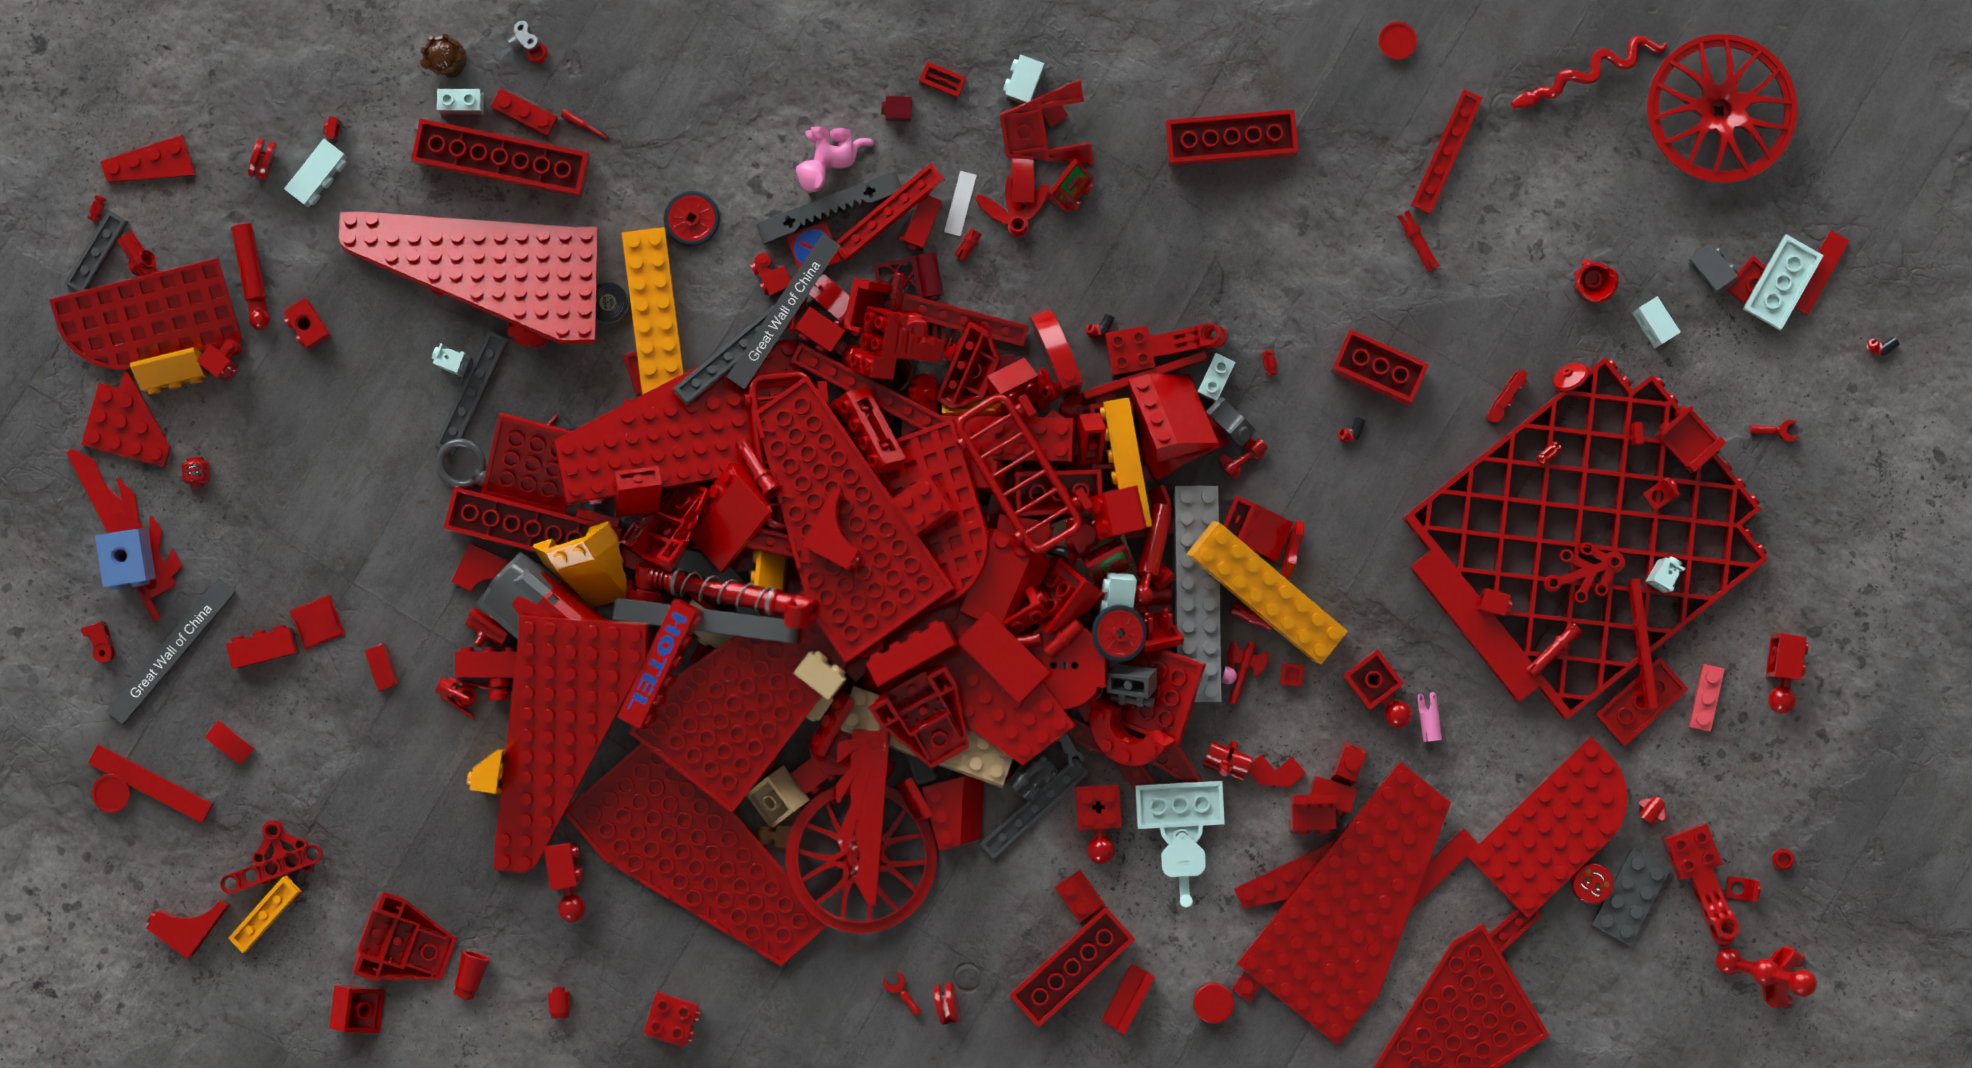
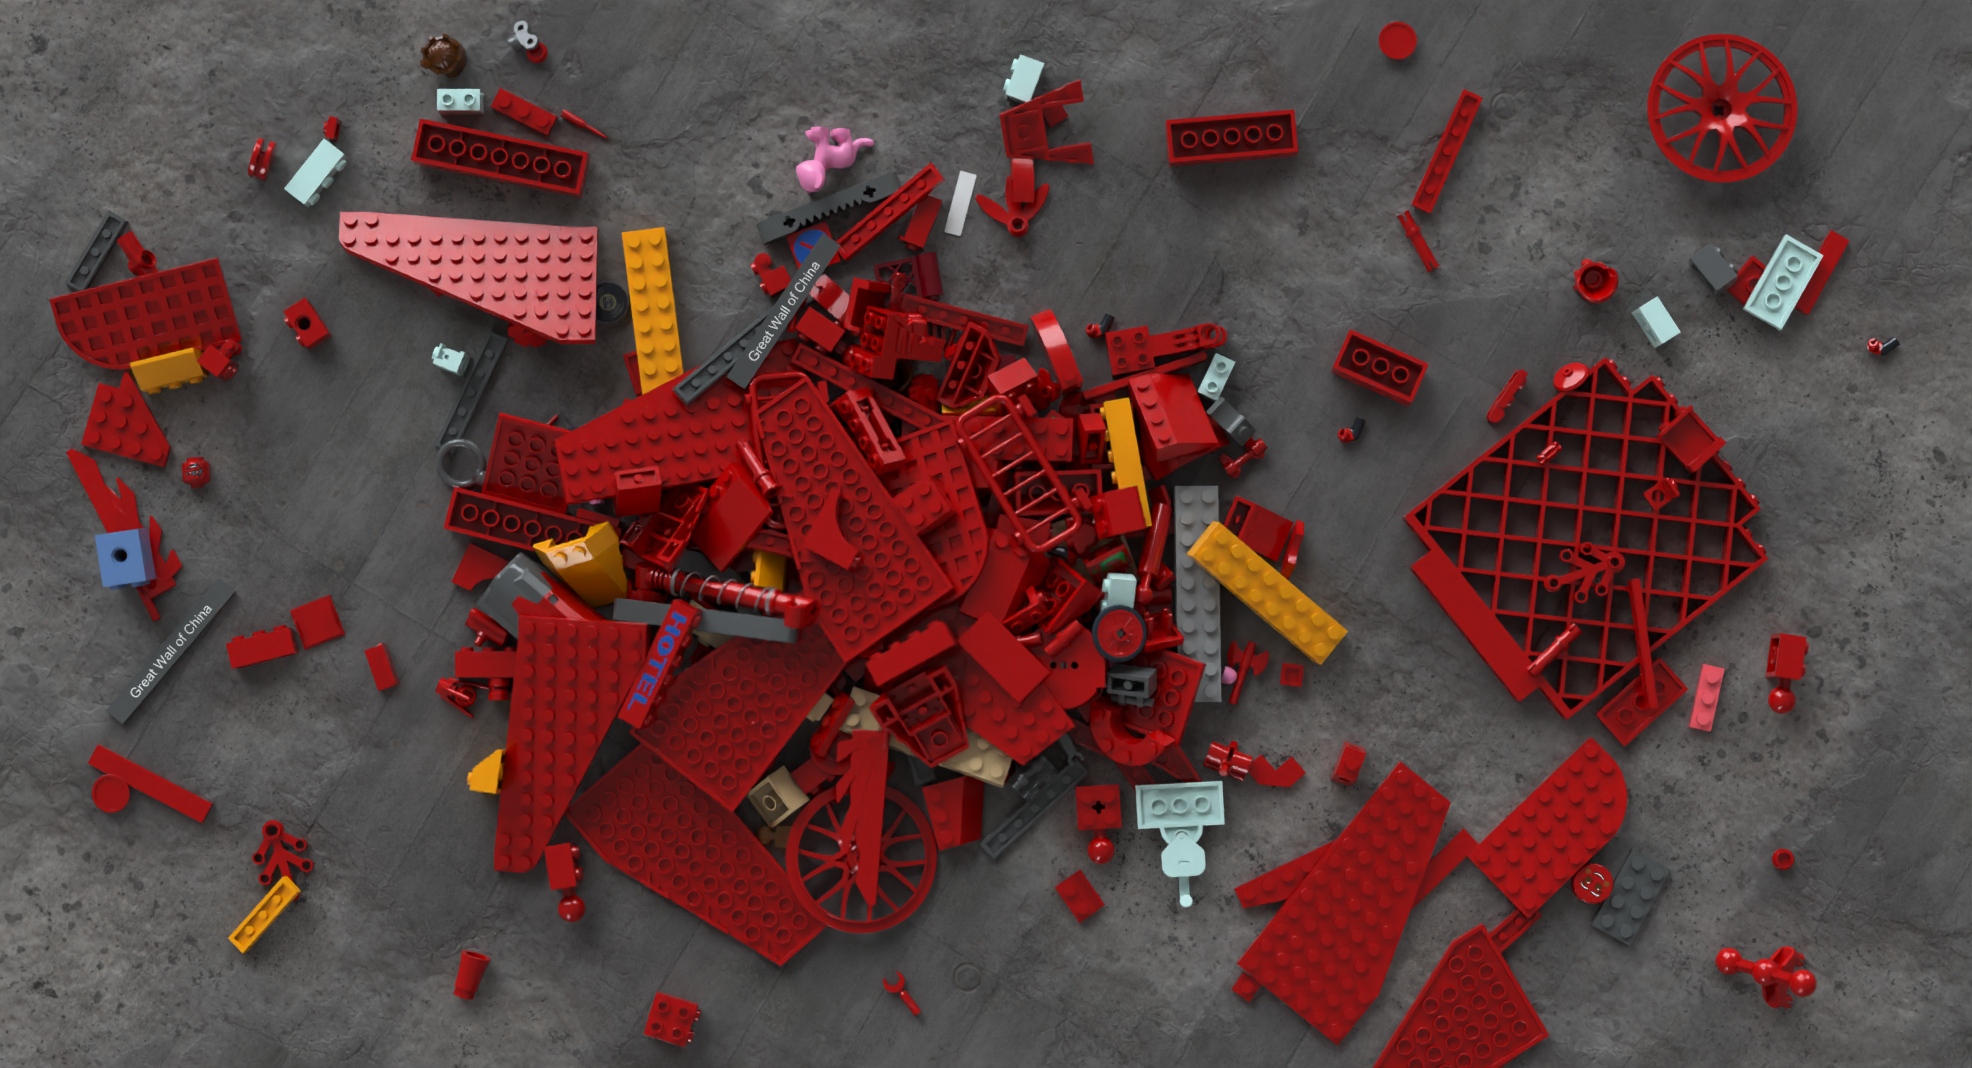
red leg [81,622,115,663] -> none
red piece [87,195,106,222] -> none
red wing [100,135,196,183] -> none
red arch [146,900,231,959] -> none
red slope [205,720,254,765] -> none
red beam [220,844,323,894] -> none
red piece [231,223,270,330] -> none
red slope [329,985,385,1033] -> none
red wedge [352,891,457,981] -> none
red brick [548,987,571,1019] -> none
red wheel [664,191,720,246] -> none
tan brick [794,651,847,700] -> none
dark red brick [881,96,912,122] -> none
red tile [896,777,933,823] -> none
red tile [919,61,966,98] -> none
red head [933,982,960,1025] -> none
red pin [954,228,982,262] -> none
red brick [1009,906,1135,1028] -> none
red slope [1047,158,1095,214] -> none
red panel [1102,964,1155,1035] -> none
red head [1193,982,1234,1024] -> none
red pin [1230,602,1272,631] -> none
red piece [1261,350,1278,376] -> none
red bracket [1289,794,1338,834] -> none
red brick [1309,776,1358,816] -> none
red brick [1341,649,1412,728] -> none
bright pink piece [1418,692,1442,742] -> none
red brick [1477,588,1513,617] -> none
red animal [1511,36,1667,109] -> none
red tile [1630,422,1644,446] -> none
red piece [1639,797,1667,825] -> none
light aqua hinge [1645,557,1685,593] -> none
red brick [1662,823,1739,947] -> none
red bracket [1725,876,1761,902] -> none
red piece [1749,420,1799,442] -> none

